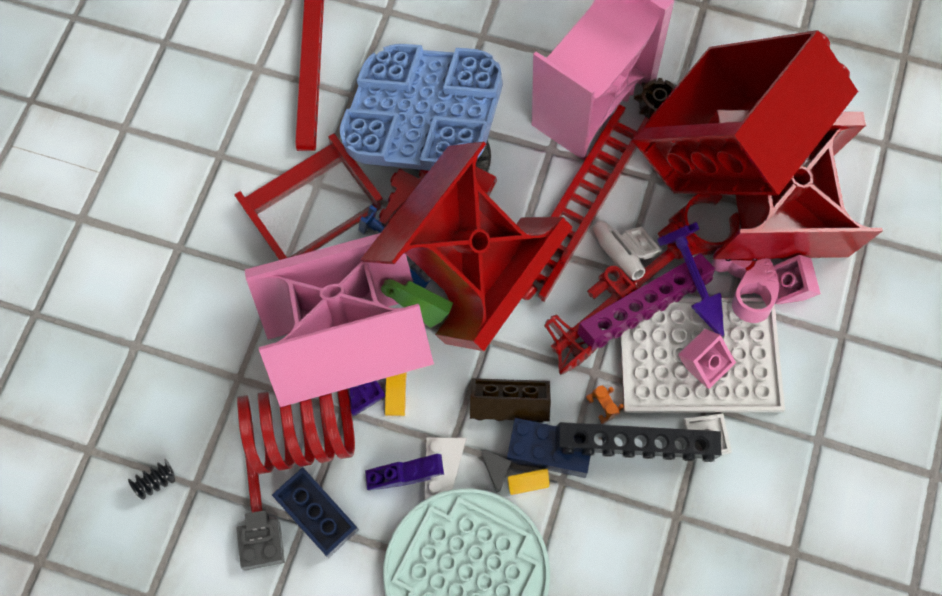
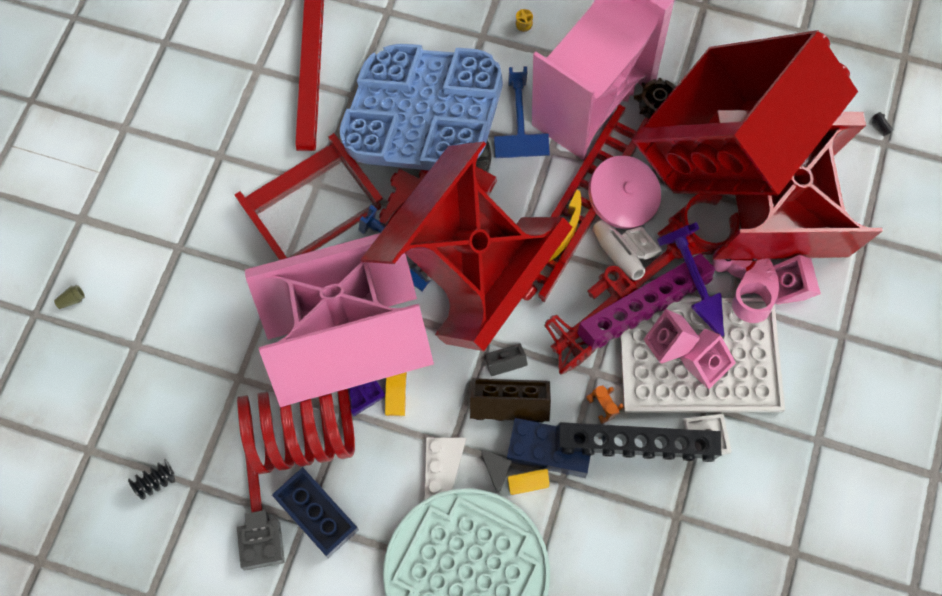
dark purple slope [365,453,444,491] -> none
bright green piece [381,279,453,328] -> none
none -> olive cone [54,285,85,309]
none -> dark grey slope [484,343,528,376]
none -> blue piece [494,66,550,158]
none -> yellow wheel [515,9,533,32]
none -> yellow slope [548,190,581,262]
none -> bright pink dish [588,156,661,229]
none -> bright pink slope [643,309,700,363]
none -> black pin [871,112,894,136]

